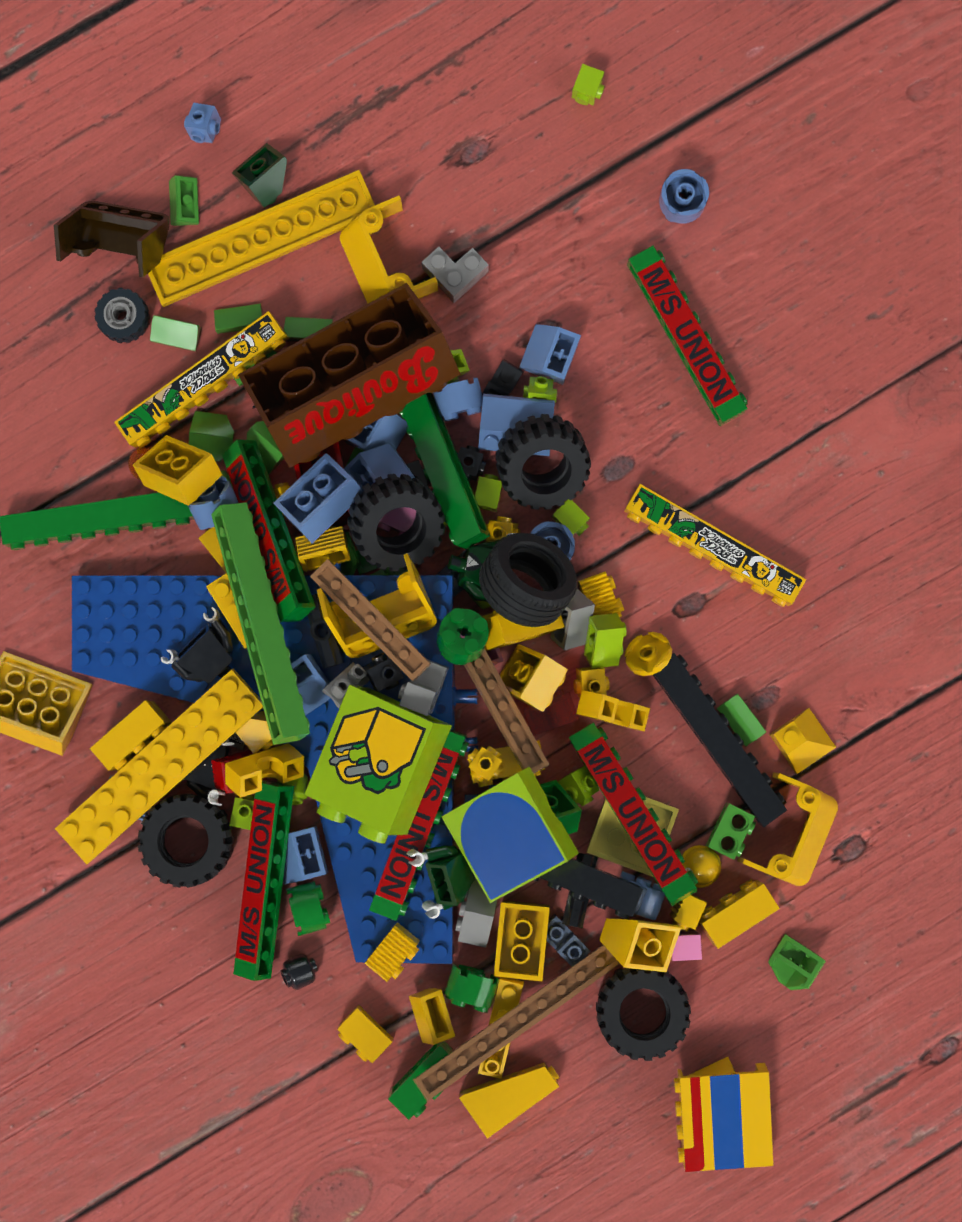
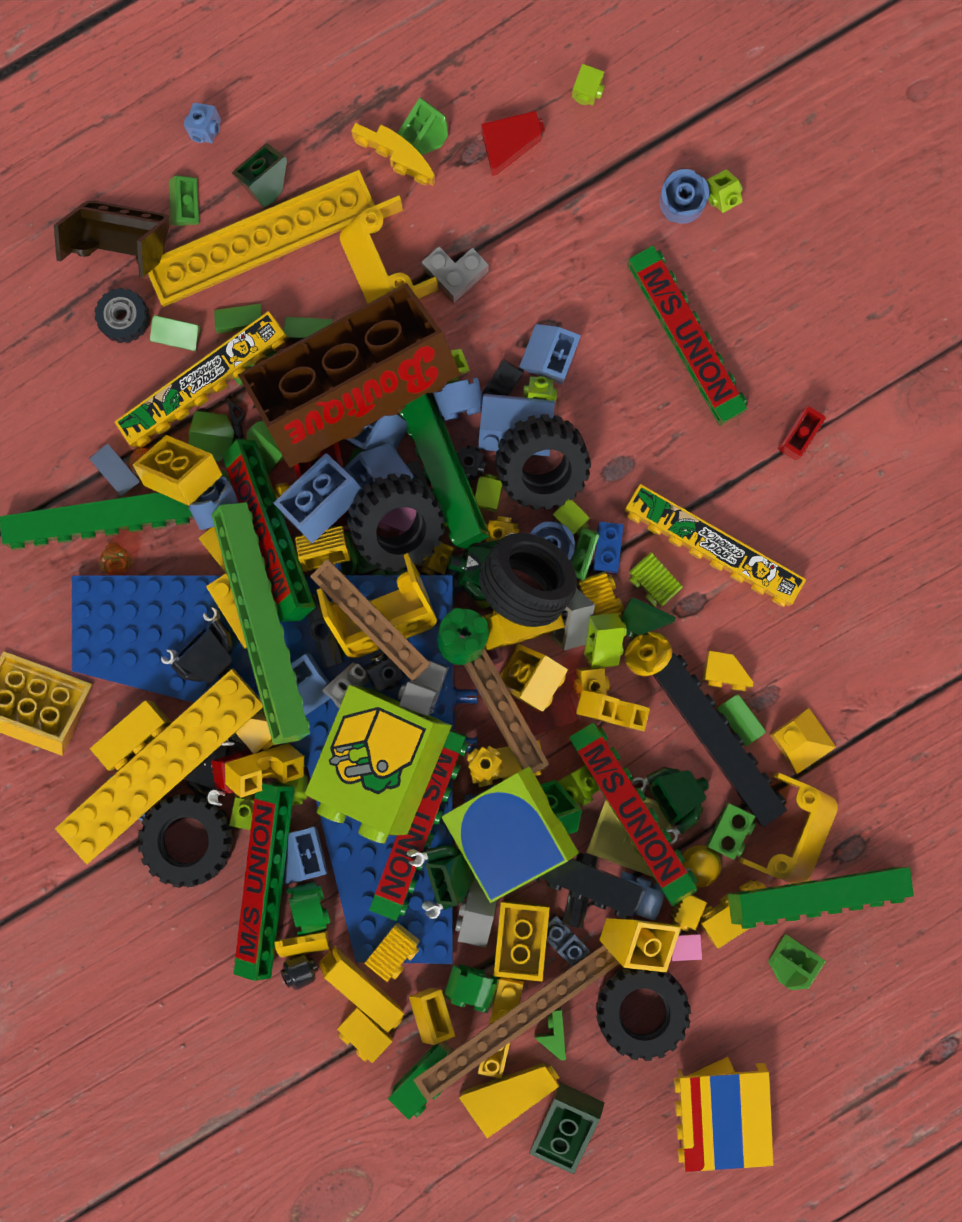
none -> sand blue slope [89,444,140,497]
none -> clear orange brick [99,543,133,575]
none -> black hand [226,398,245,440]
none -> yellow slope [275,930,330,958]
none -> yellow slope [318,945,404,1032]
none -> yellow slope [351,123,435,186]
none -> bright green slope [397,97,448,155]
none -> yellow brick [415,542,454,575]
none -> red slope [481,111,545,176]
none -> dark green slope [529,1082,605,1174]
none -> bright green slope [534,1007,566,1060]
none -> bright green slope [571,528,599,580]
none -> blue brick [592,522,624,575]
none -> dark green slope [620,597,676,638]
none -> lime brick [629,552,683,608]
none -> dark green torso [632,767,709,844]
none -> yellow slope [702,651,754,691]
none -> lime brick [706,169,743,213]
none -> green brick [728,867,914,929]
none -> red brick [778,405,826,461]

